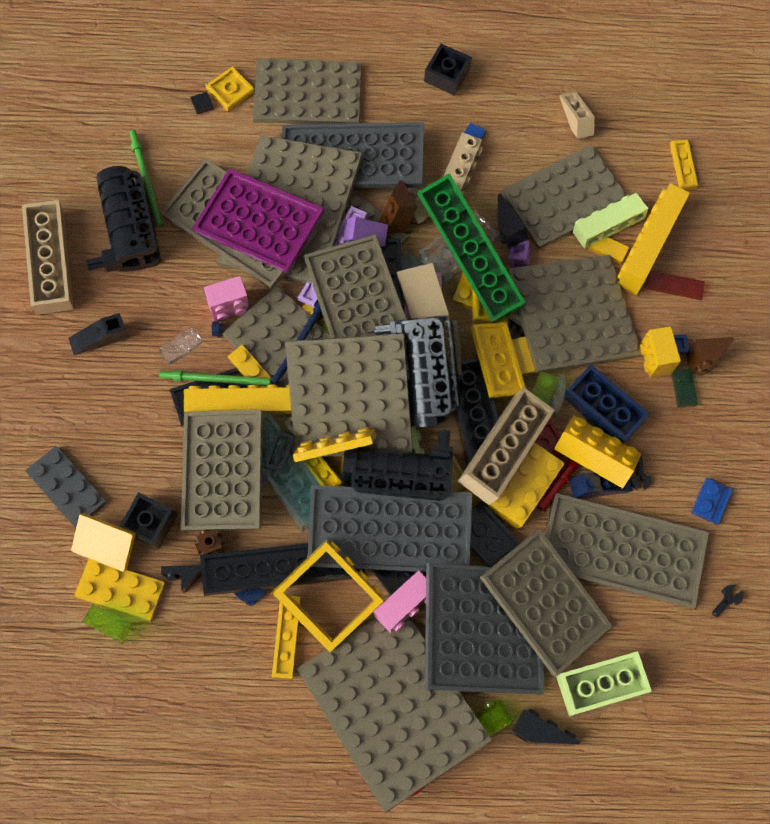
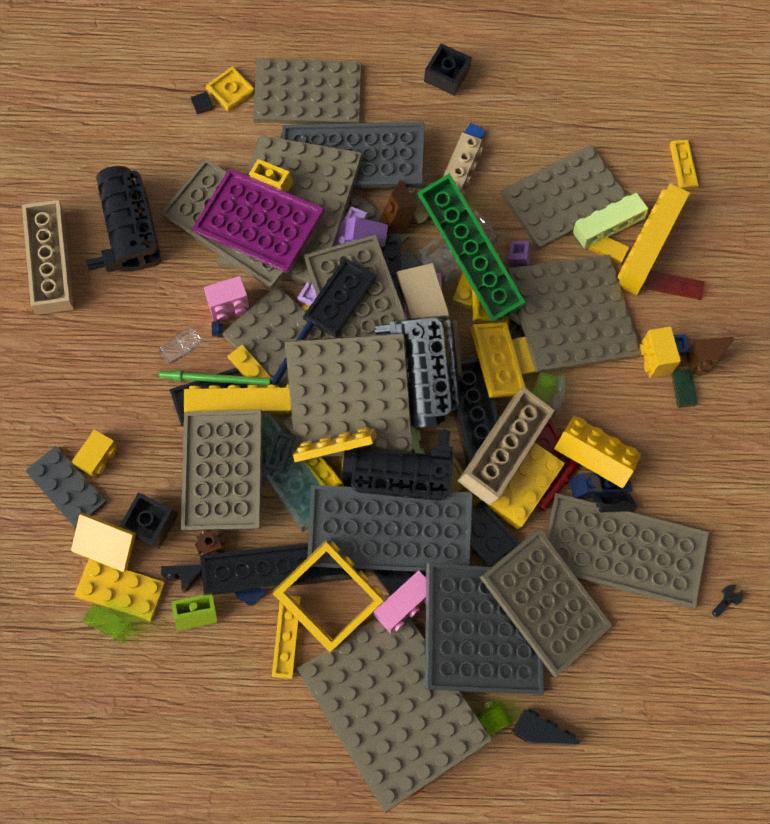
black slope [68,313,129,355] -> none
bright green bar [129,130,163,227] -> none
black slope [498,193,528,249] -> none
yellowish green brick [556,651,652,717] -> none
tan slope [560,92,595,139] -> none
dark blue brick [563,364,650,444] -> none
black bar [630,454,651,490] -> none
blue plate [691,478,733,525] -> none
none -> yellow brick [72,430,117,478]
none -> lime brick [171,595,217,631]
none -> yellow brick [249,159,294,193]
none -> black tile [303,258,377,338]
none -> black tile [593,493,637,513]

